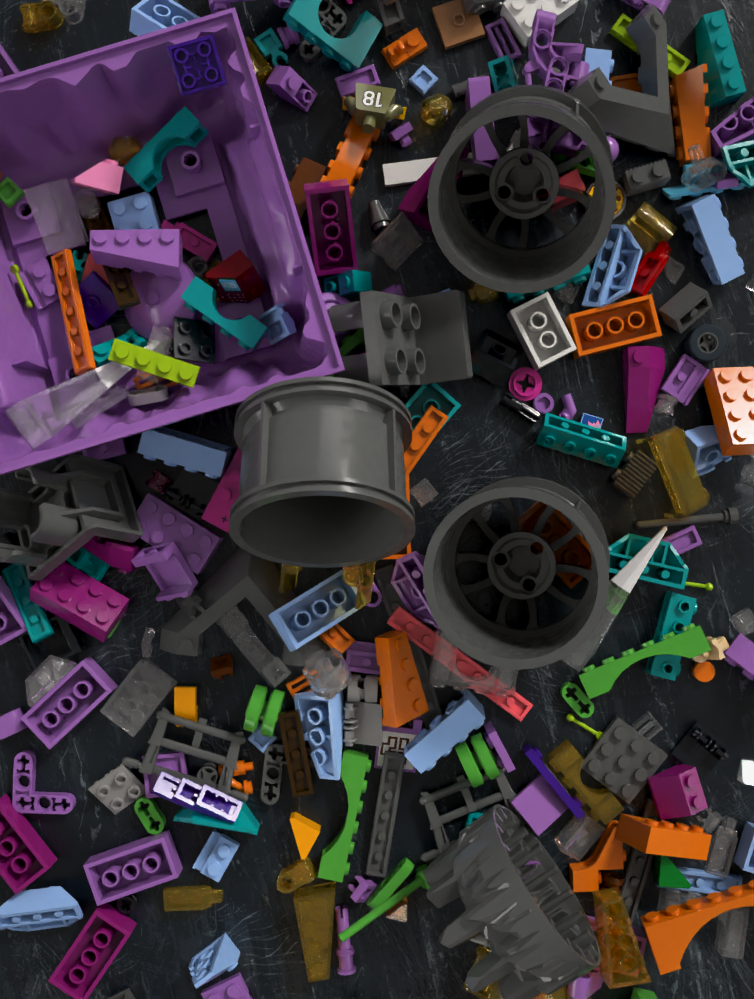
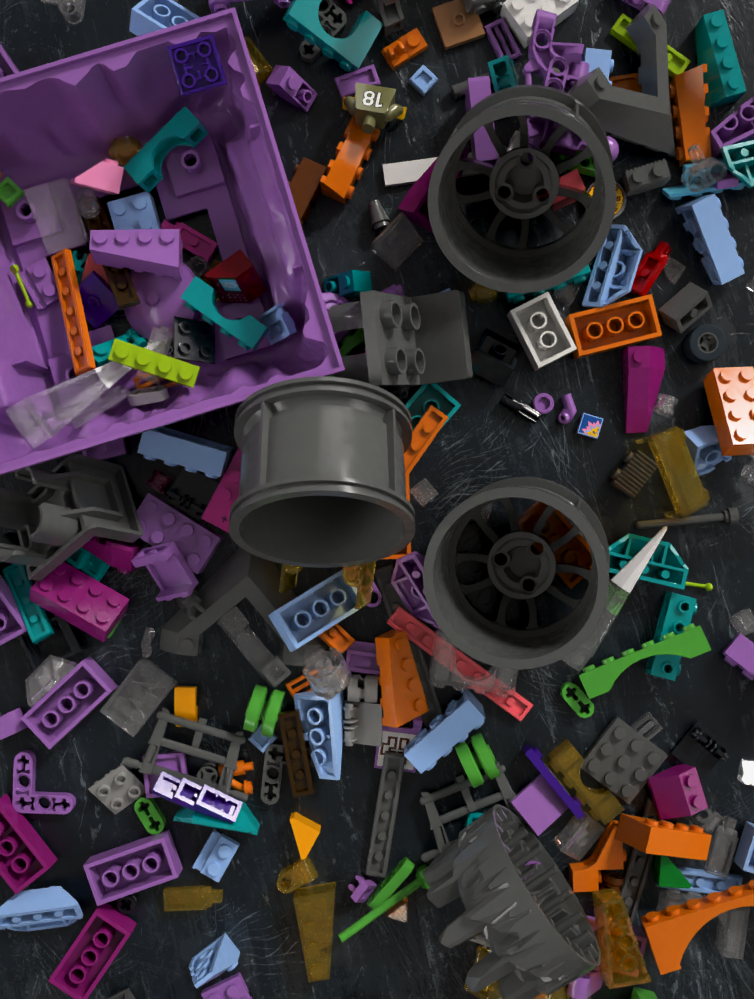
clear yellow piece [19,0,64,33] -> none
reddish brown tile [210,653,234,681] -> none
teal plate [254,28,289,68] -> none
medium lavender wheel [277,26,301,50] -> none
magenta brick [303,179,358,276] -> none
bright green arch [317,748,372,883] -> none
medium lavender pin [335,905,356,975] -> none
medium lavender tile [387,122,413,147] -> none
clear yellow head [420,93,452,126] -> none
medium lavender plate [483,721,516,773] -> none
dark pink gear [509,367,542,401] -> none
teal brick [536,412,627,468] -> none
lime hinge [566,713,602,739] -> none
clear yellow brick [630,201,678,243] -> none
medium lavender plate [660,353,710,406] -> none
medium lavender tile [661,525,703,555] -> none
tan hips [692,636,729,663] -> none
orange tile [692,661,715,682] -> none

